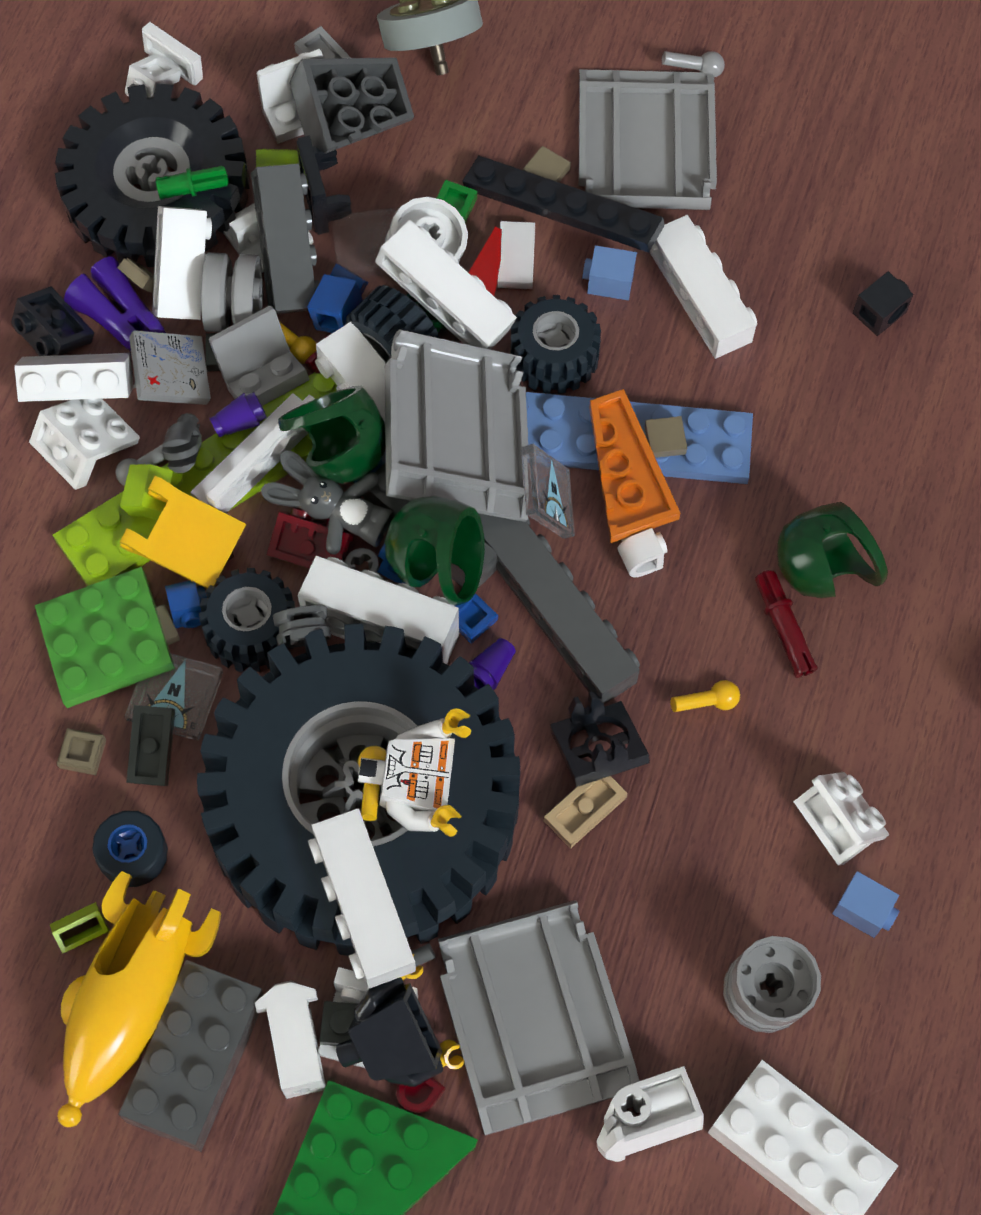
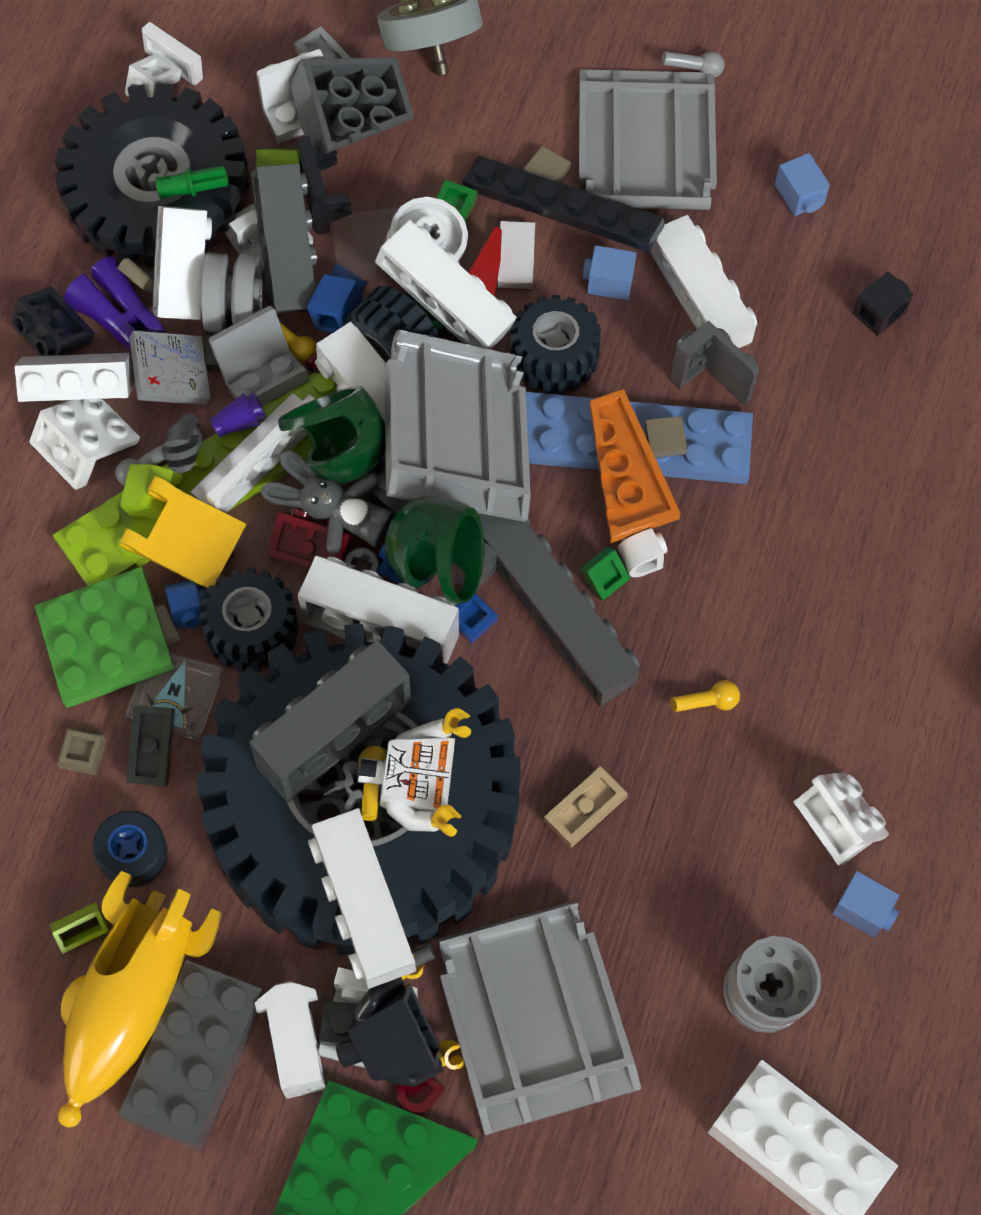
dark grey wheel [273,605,332,648] -> none
dark purple cone [469,638,516,690] -> none
clear tile [521,444,575,539] -> none
black piece [550,691,650,787] -> none
white piece [597,1066,704,1162] -> none
dark red axle [755,570,818,678] -> none
dark green piece [776,502,888,598] -> none
none -> dark grey brick [249,640,411,803]
none -> green plate [580,546,631,601]
none -> dark grey bracket [670,320,759,405]
none -> medium blue brick [775,153,830,217]

